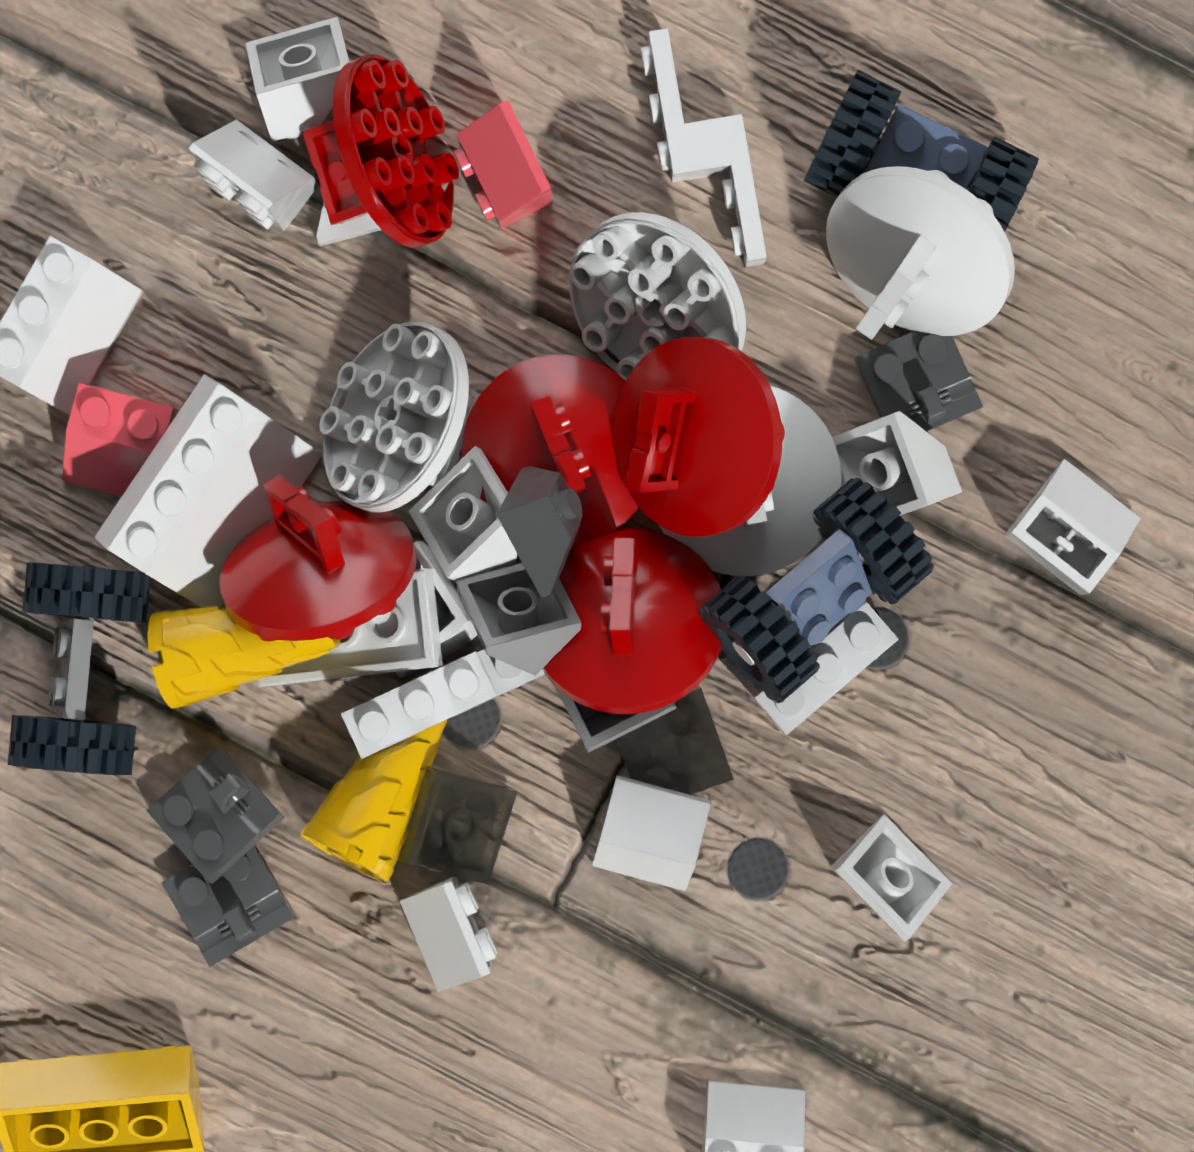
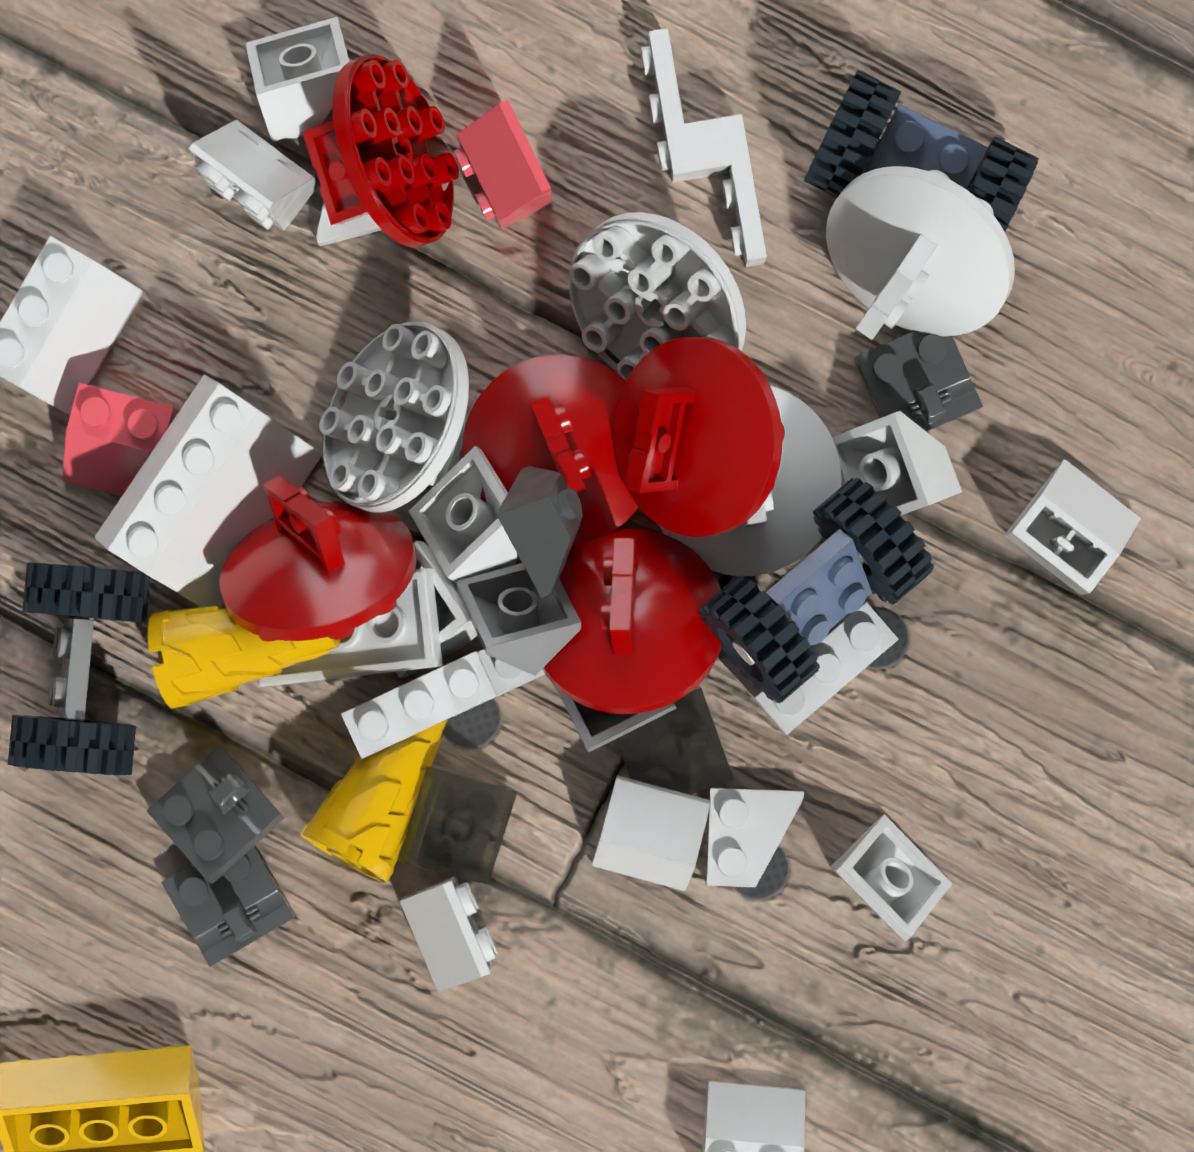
none -> white wing [706,787,804,887]

